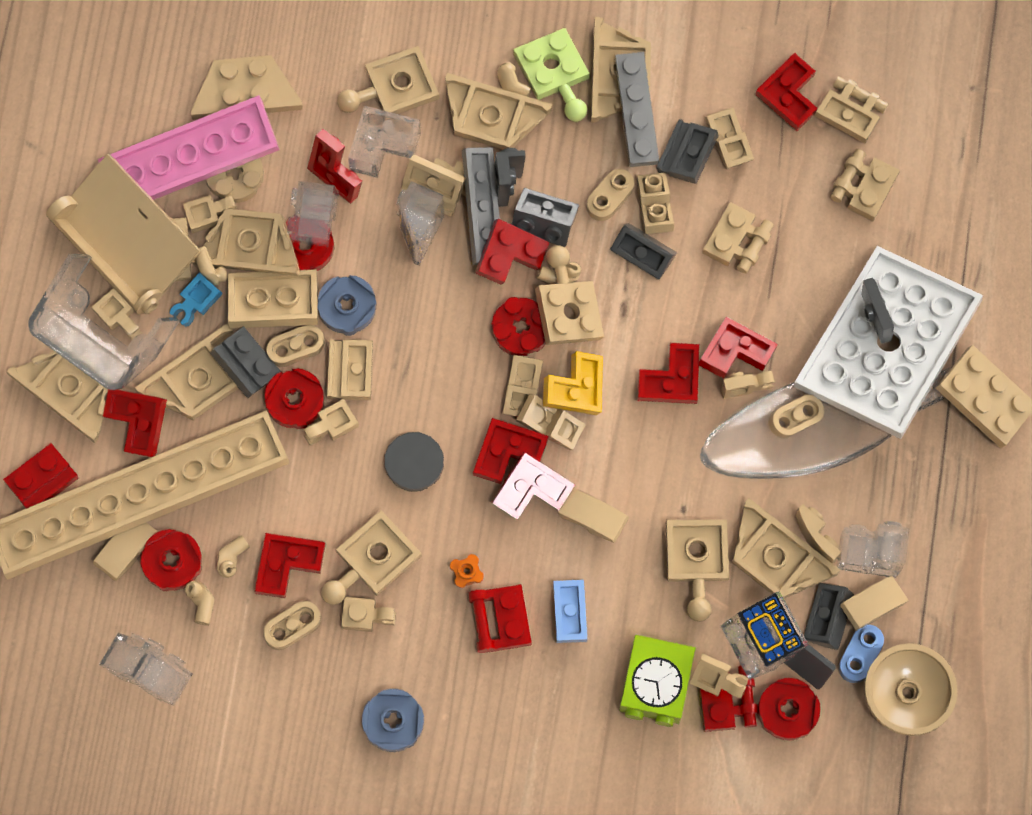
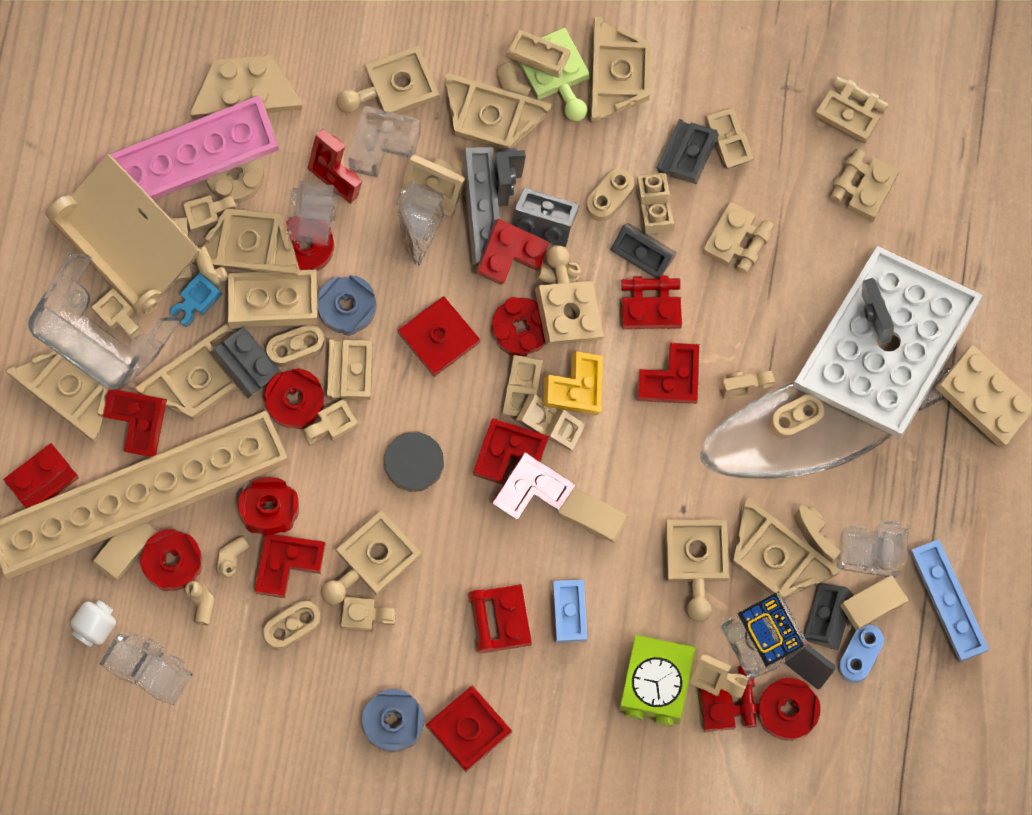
orange plate [450,554,484,588] -> none
light grey plate [615,52,659,167] -> none
plate [698,317,778,379] -> none
red plate [755,53,818,131] -> none
tan dish [864,643,958,736] -> none
none -> white head [70,600,116,647]
none -> red plate [238,477,299,535]
none -> red plate [398,296,480,377]
none -> red plate [426,685,513,773]
none -> tan plate [507,29,571,78]
none -> red plate [621,276,682,330]
none -> light blue plate [910,539,989,663]

